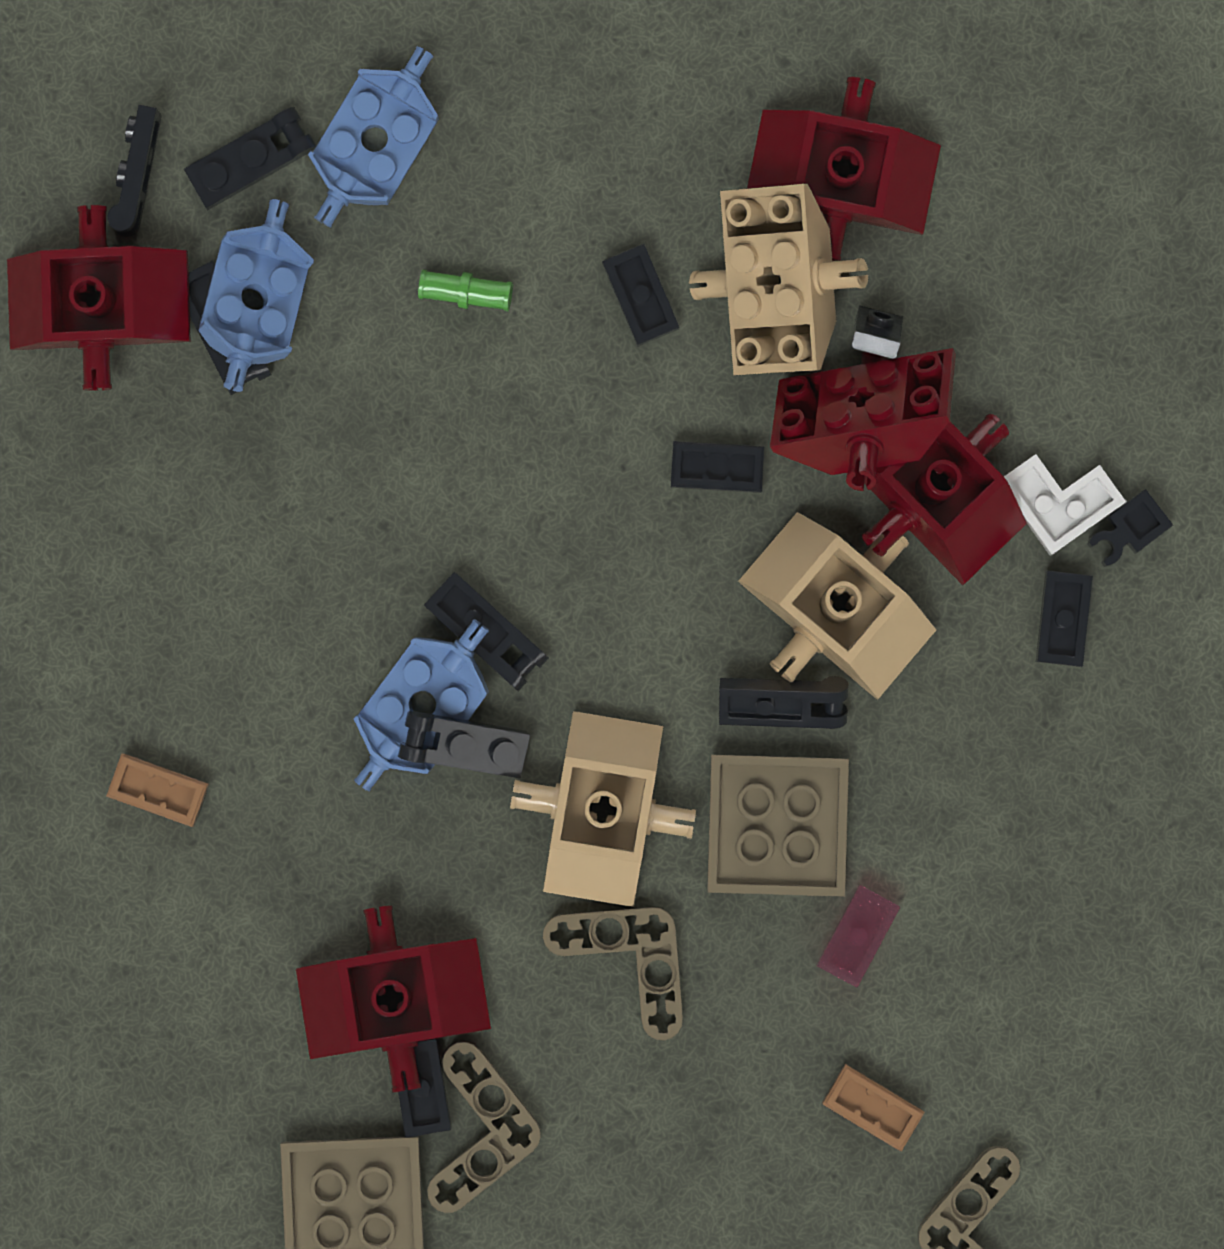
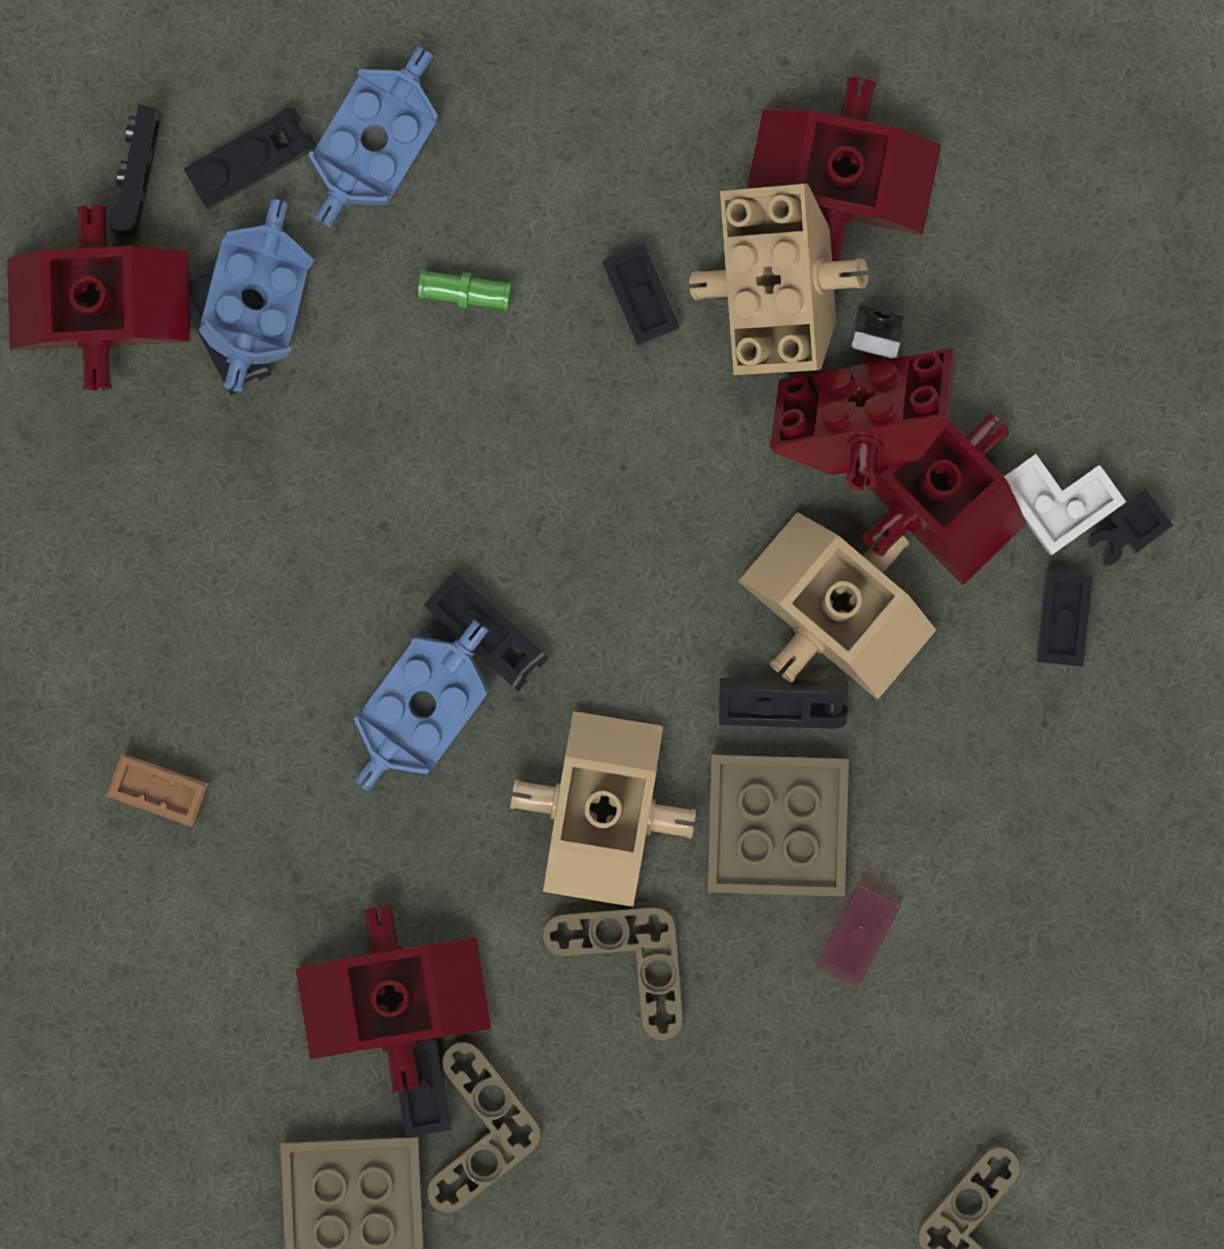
black plate [398,711,530,779] -> none
black plate [670,441,764,493] -> none
medium nougat plate [822,1064,925,1152] -> none

